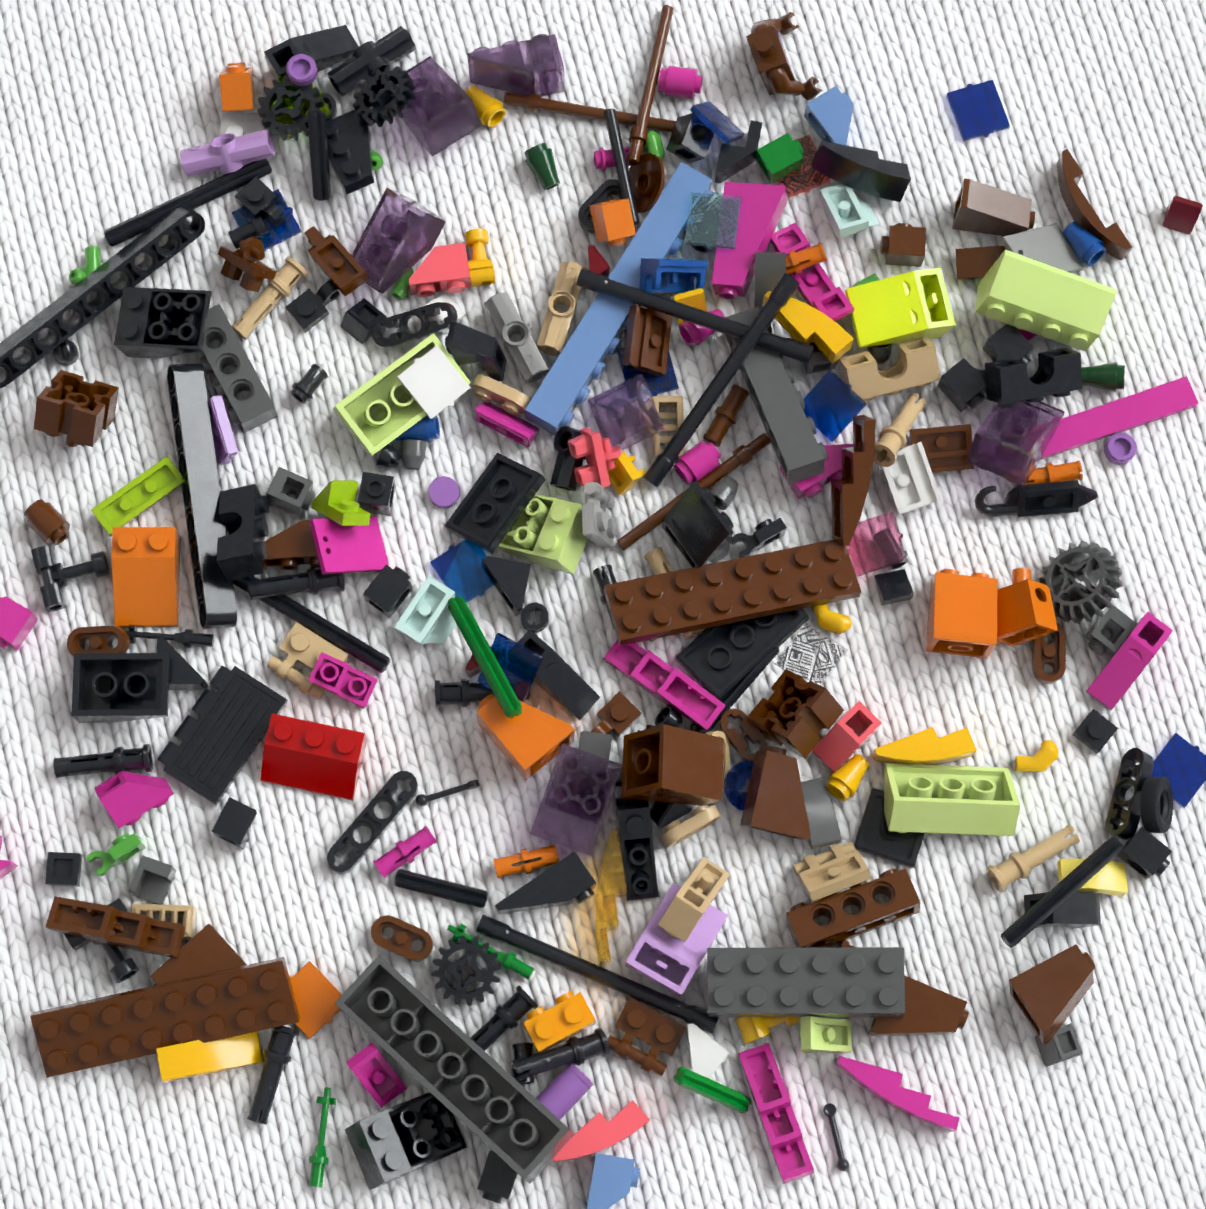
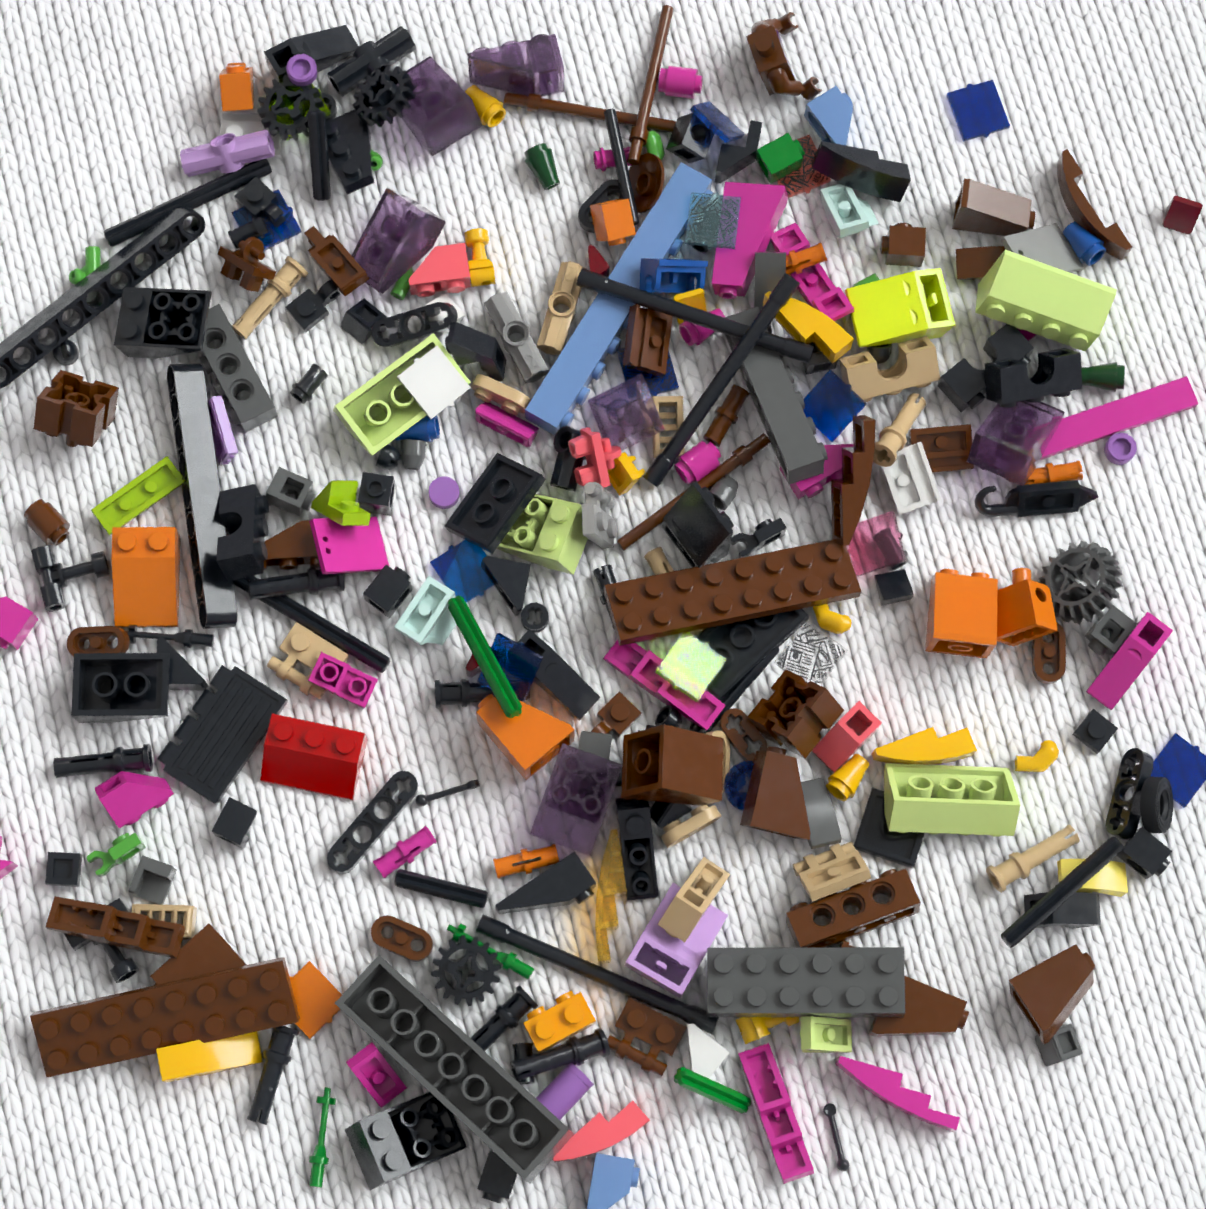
none -> clear neon green piece [655,632,727,702]

